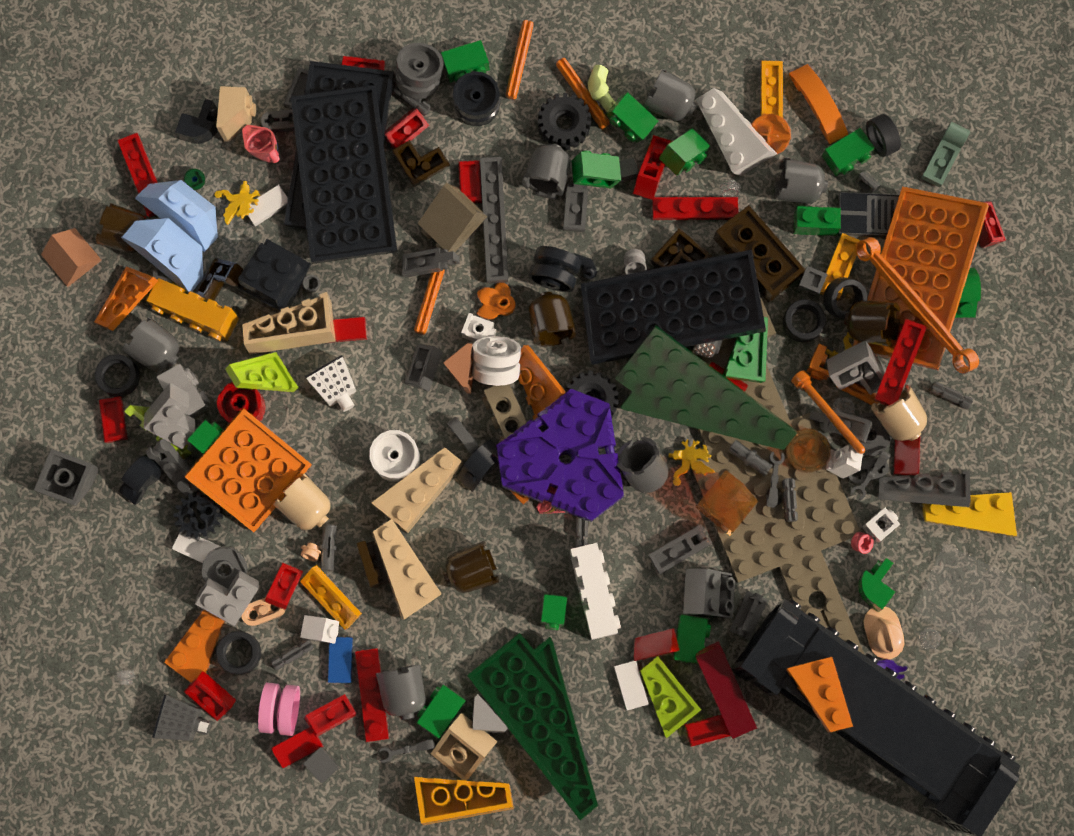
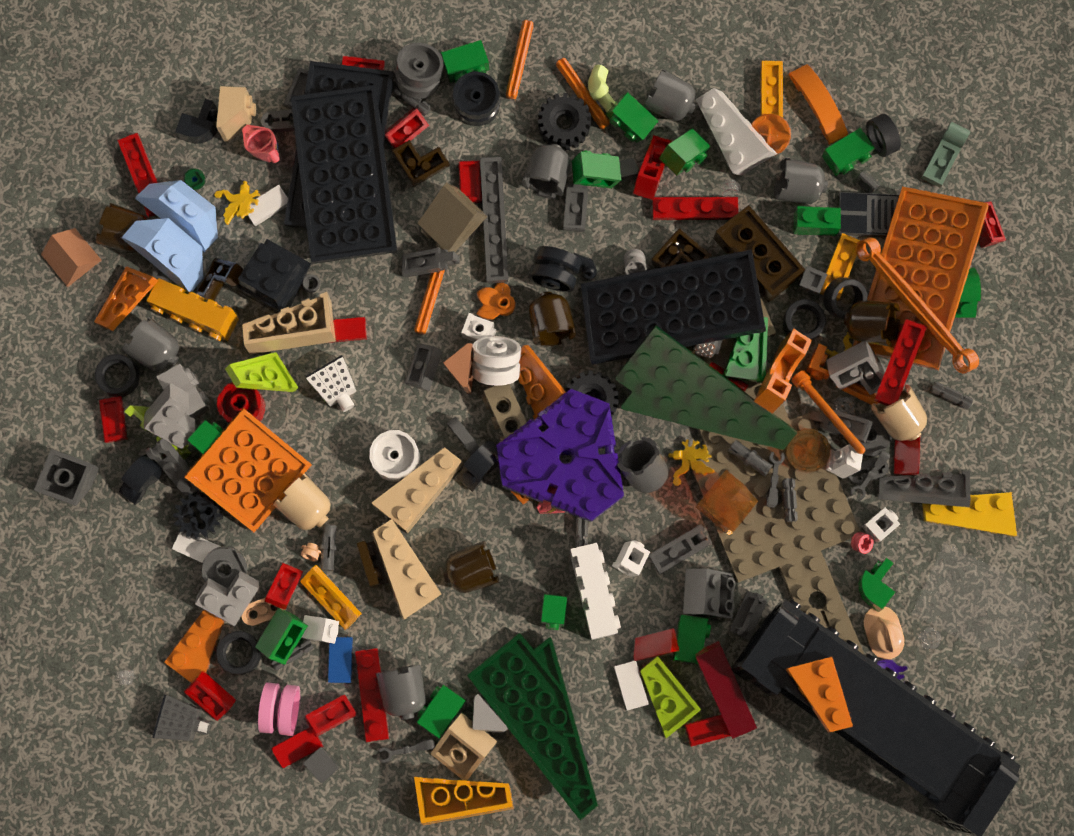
none -> green brick [255,608,308,665]
none -> white brick [612,540,650,577]
none -> orange arch [754,329,812,414]

